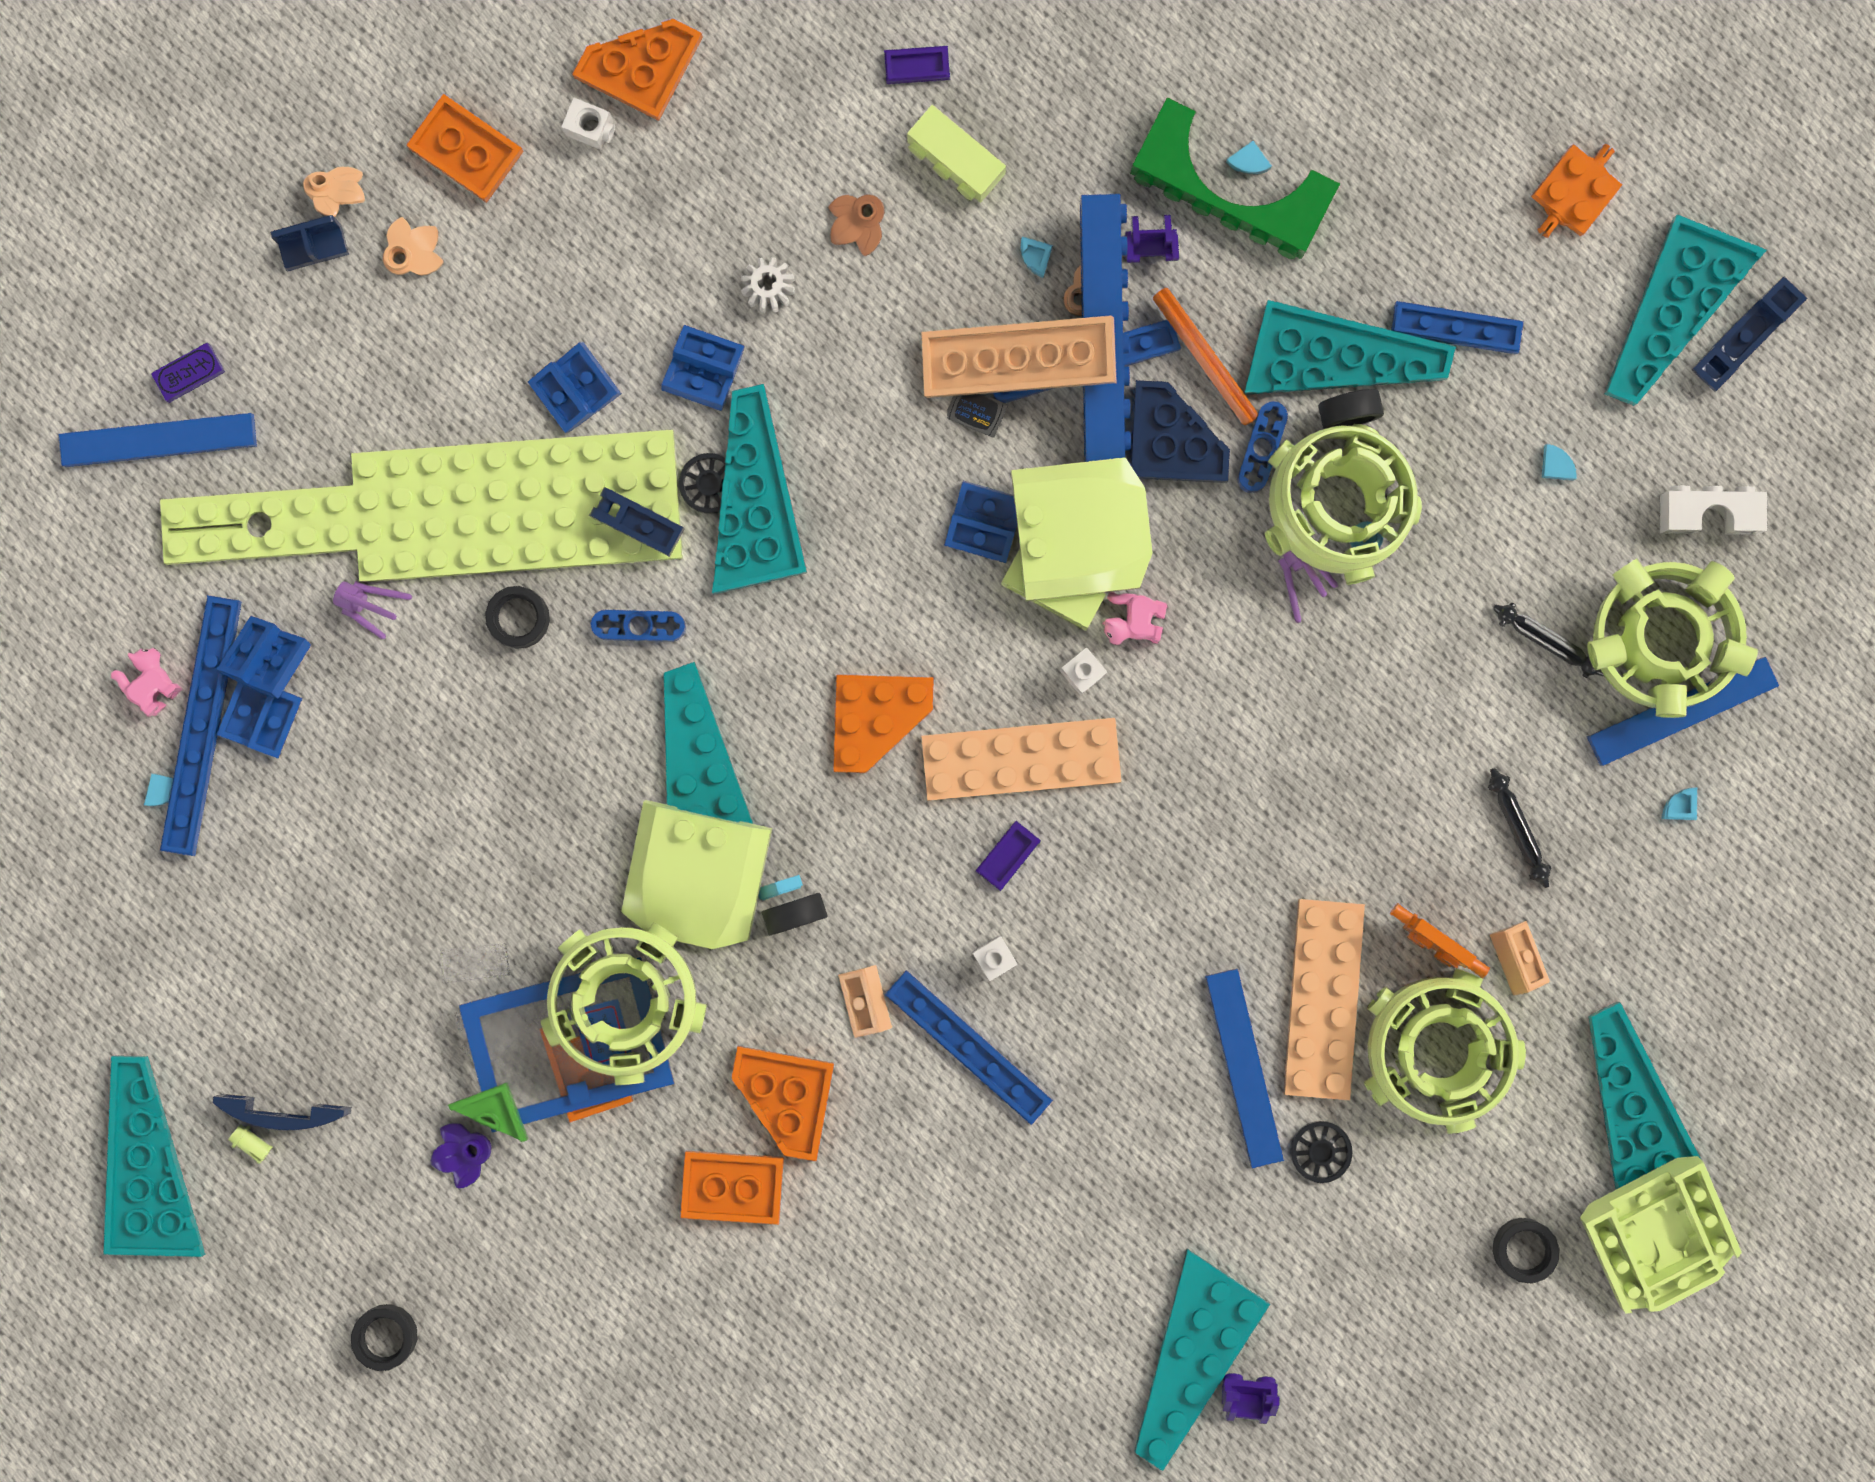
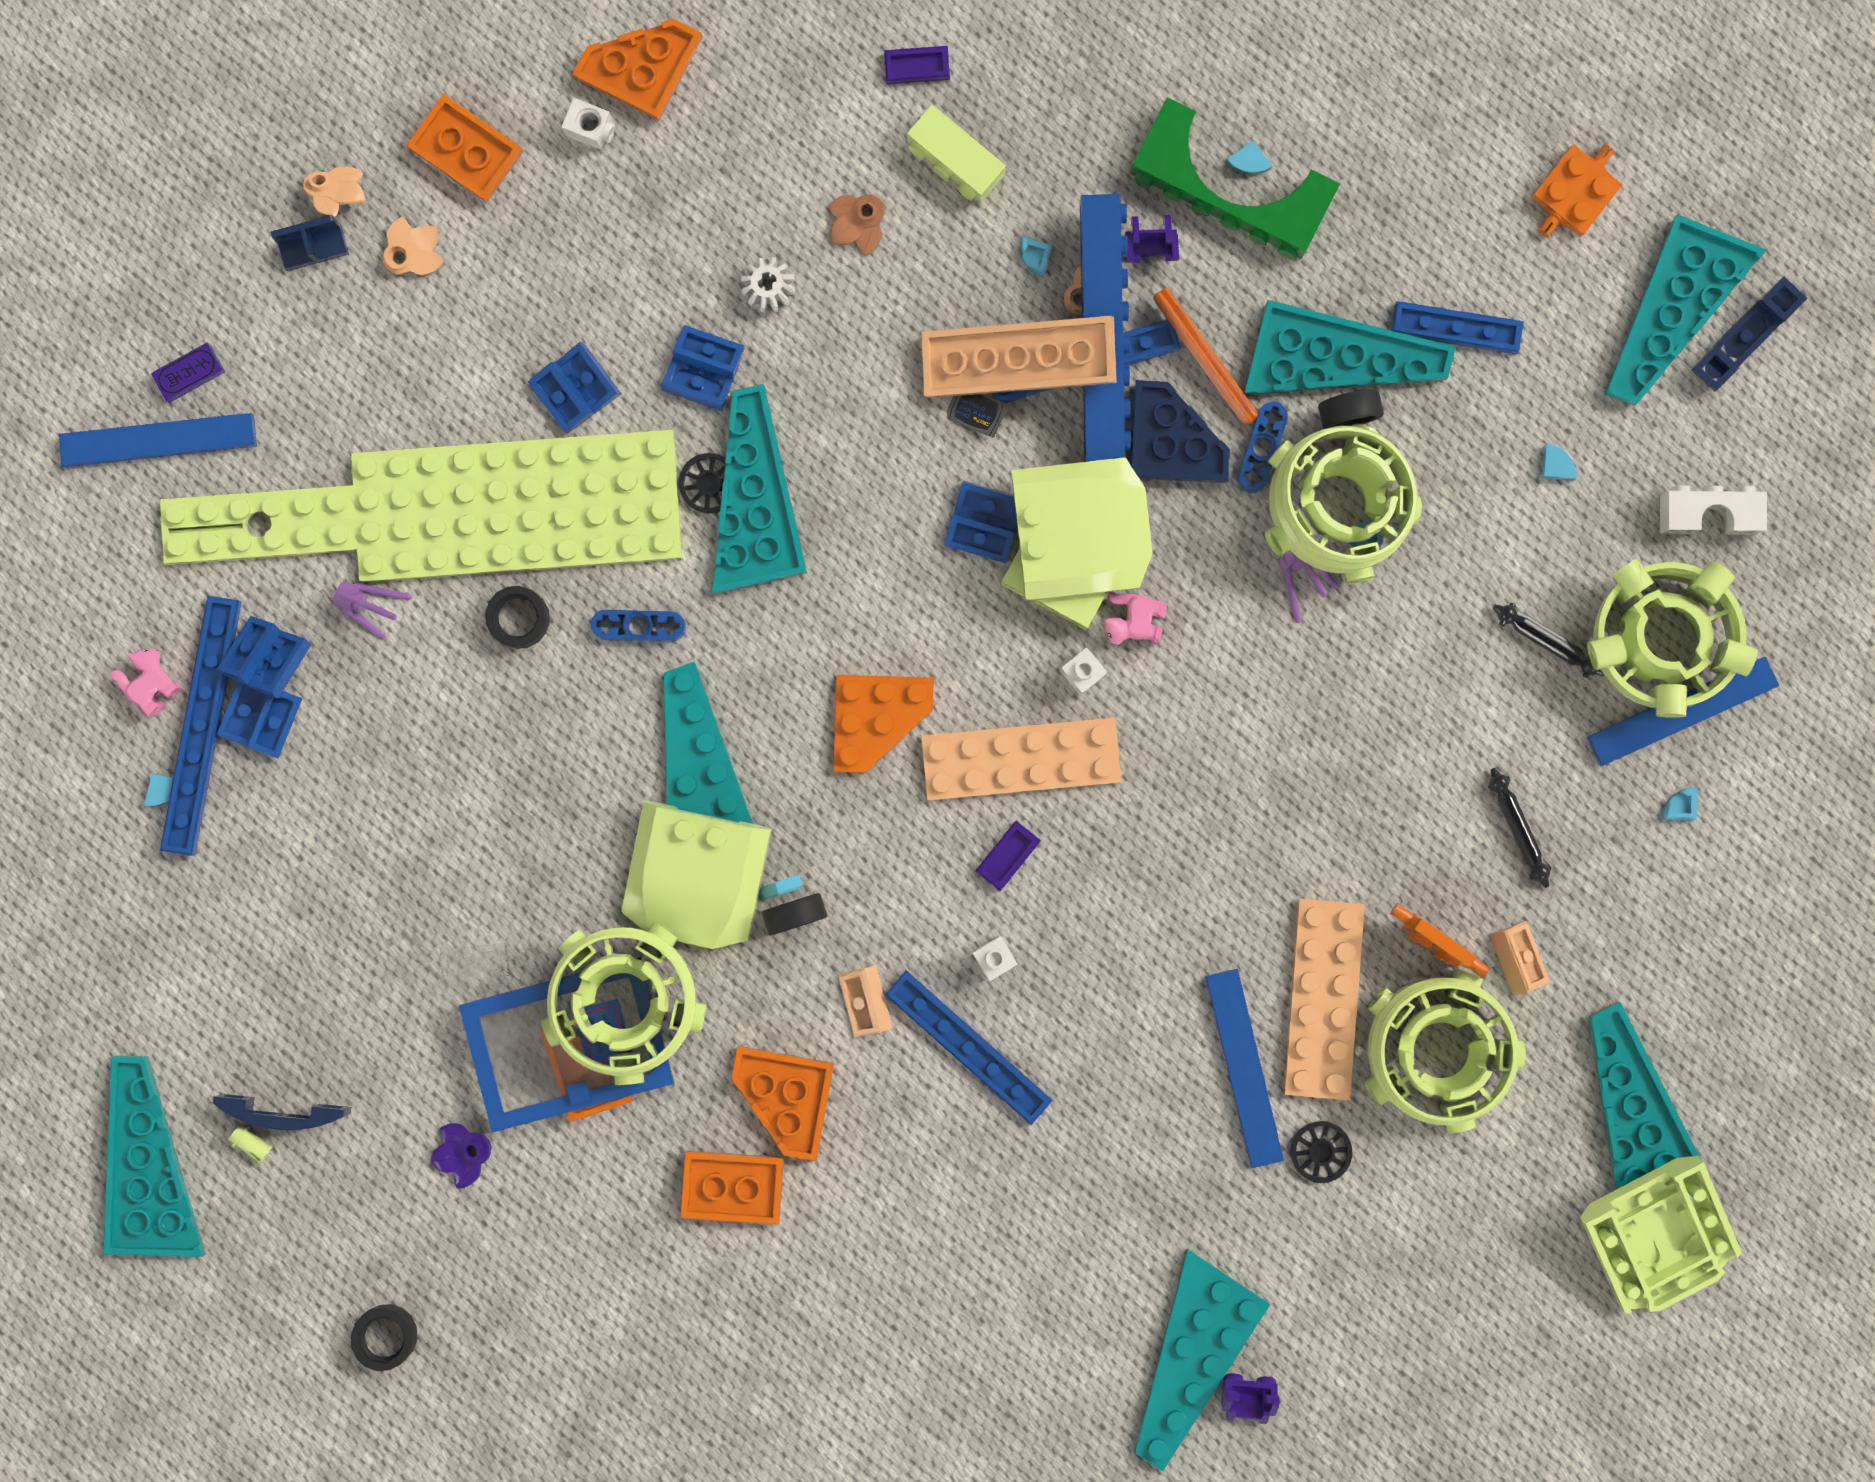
bright green tile [448,1082,528,1142] -> none
dark blue plate [589,487,685,557] -> none
black tyre [1492,1218,1560,1284] -> none

